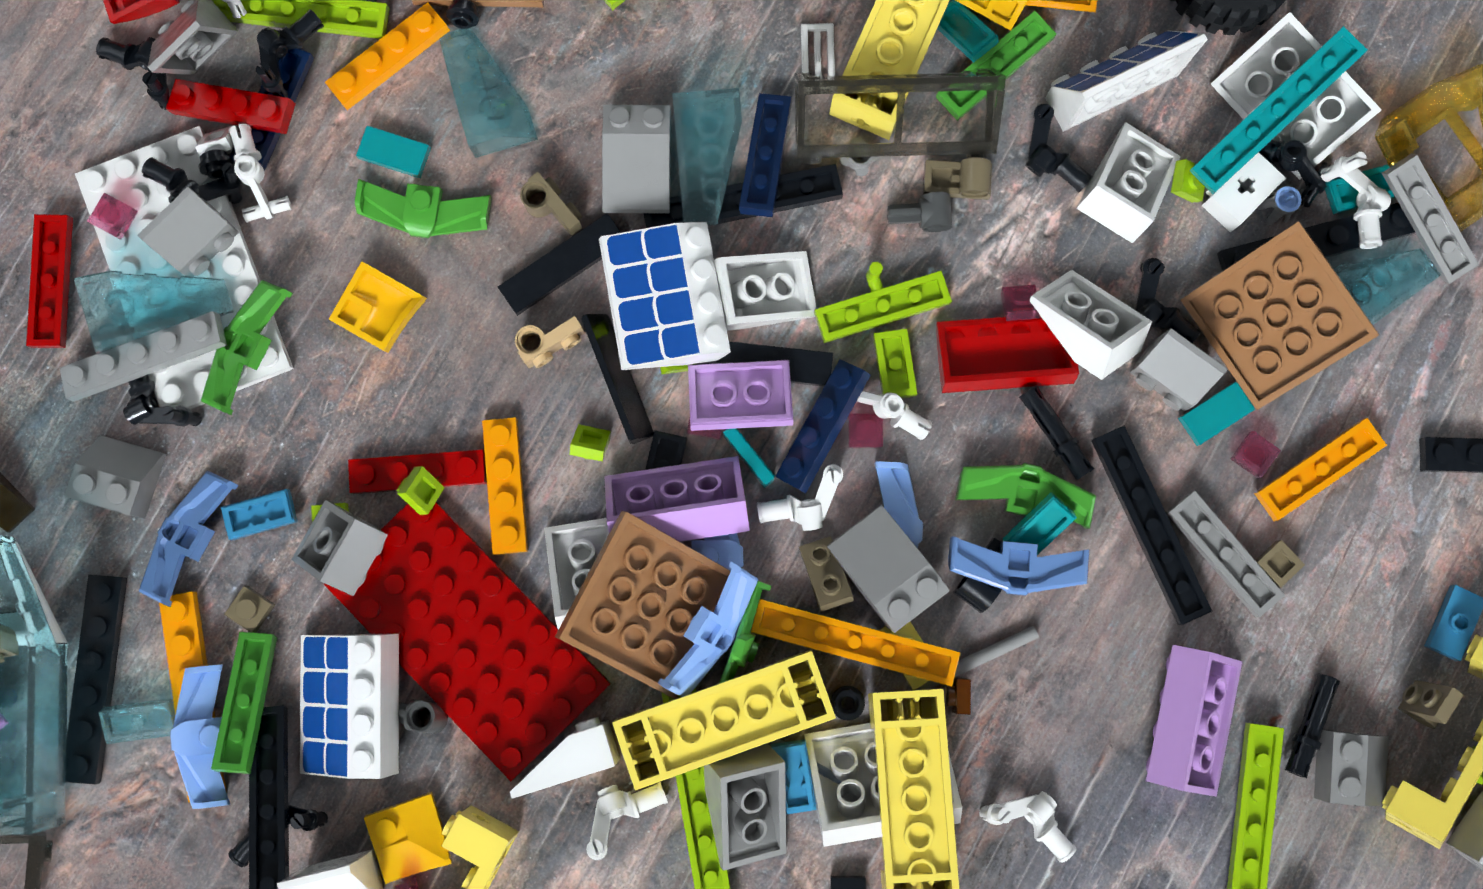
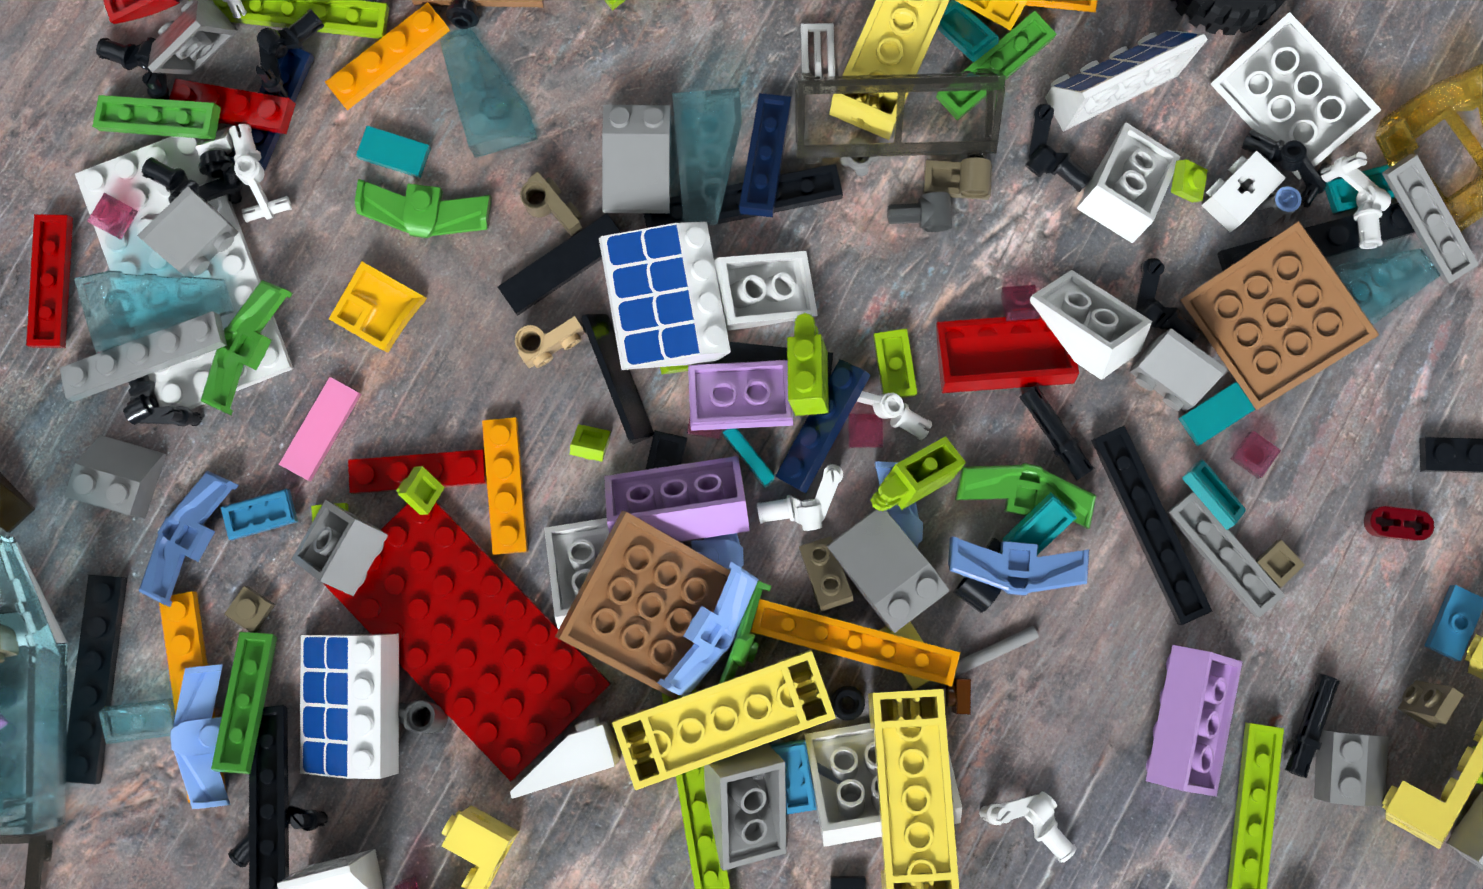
yellow plate [364,792,452,884] -> none
white pin [586,782,668,861] -> none
lime plate [814,262,952,343] -> none
teal plate [1190,26,1368,194] -> none
light orange plate [1254,418,1387,521] -> none
none -> bright green plate [92,95,221,140]
none -> bright pink tile [279,377,361,481]
none -> lime hinge [787,312,829,416]
none -> lime hinge [870,436,966,512]
none -> teal tile [1182,459,1246,530]
none -> dark red beam [1364,506,1435,541]

